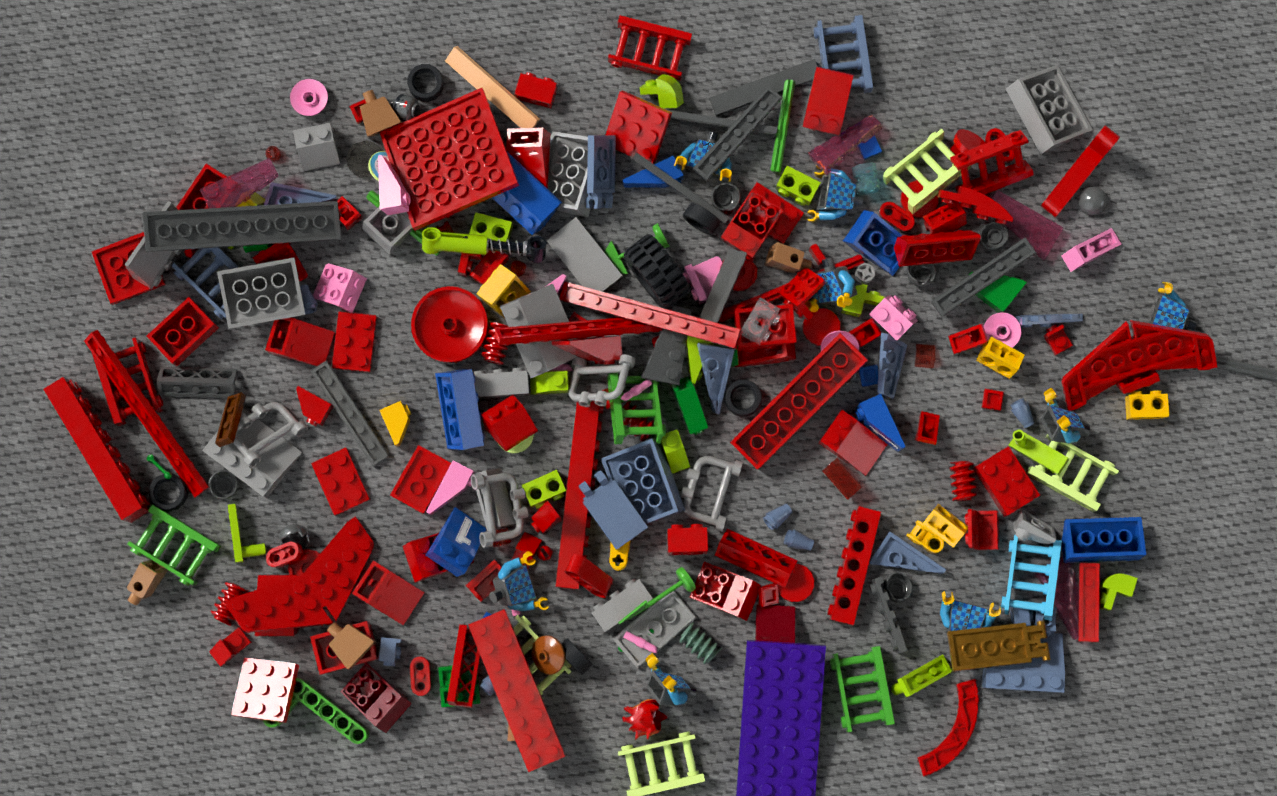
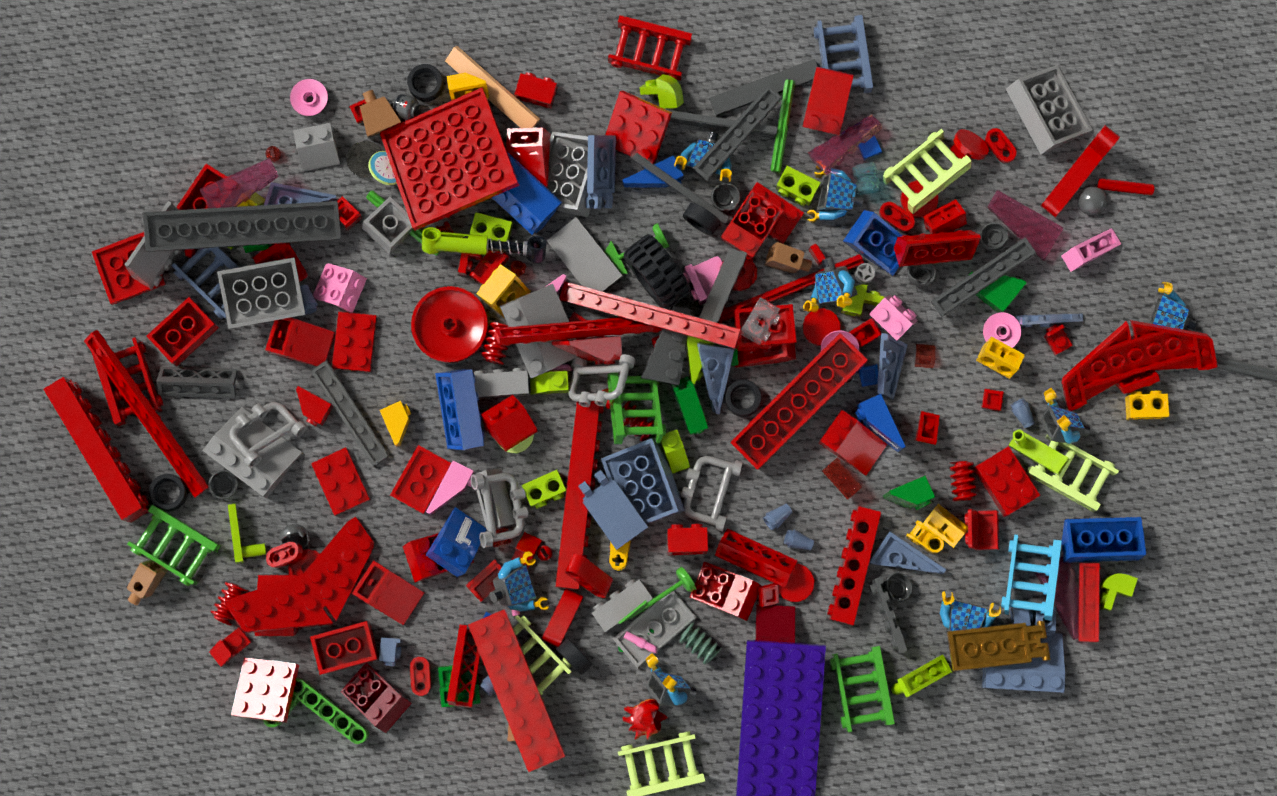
green hinge [146,454,172,479] -> none
reddish brown tile [215,392,246,447] -> none
medium nougat torso [327,622,376,670] -> none
slope [378,155,411,215] -> none
red slope [531,501,562,534] -> none
dark orange dish [532,635,565,675] -> none
bright pink piece [621,380,652,401] -> none
red bracket [778,268,826,321] -> none
red tile [917,679,979,777] -> none
red slope [937,186,1013,224] -> none
red slope [948,324,988,354] -> none
red fence [950,130,1034,195] -> none
light grey slope [1013,508,1056,544] -> none
none -> yellow slope [447,73,489,101]
none -> red beam [542,588,583,647]
none -> green slope [883,475,935,511]
none -> red axle [1097,179,1155,195]

